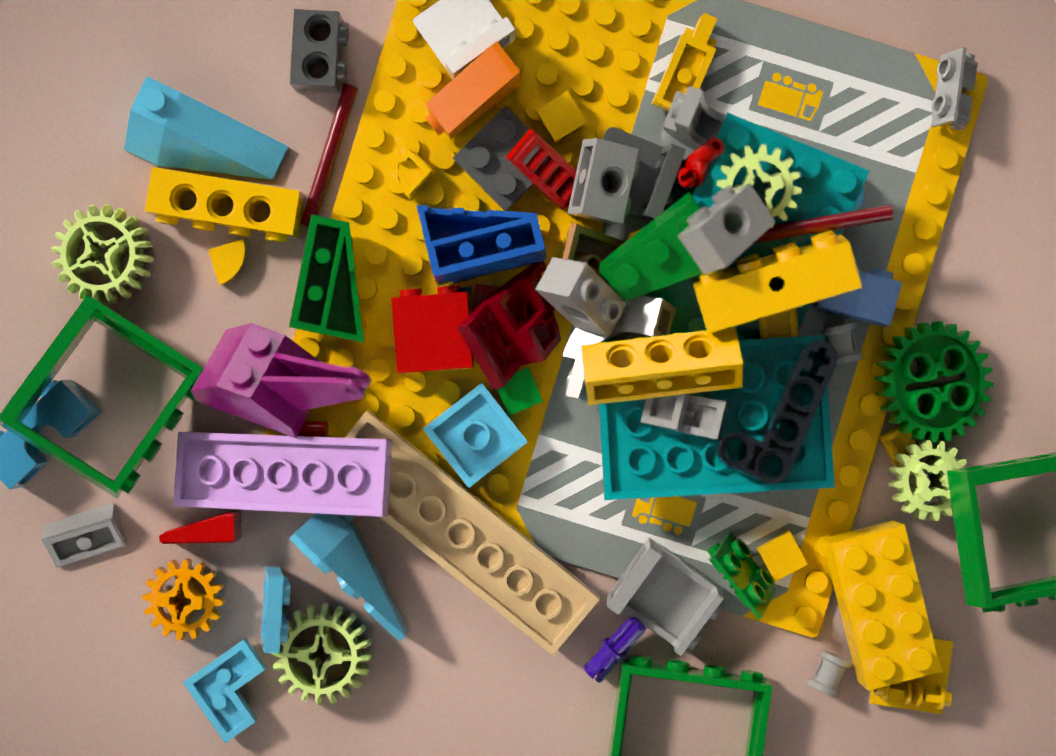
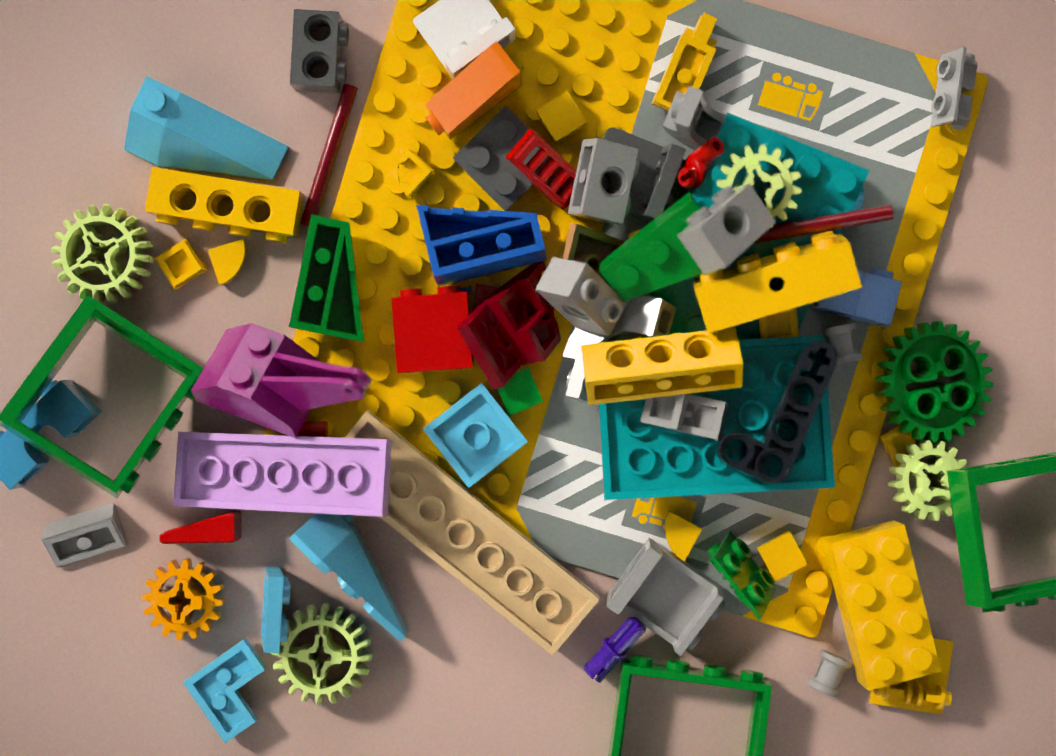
none -> yellow tile [155,238,208,290]
none -> yellow tile [664,510,702,562]

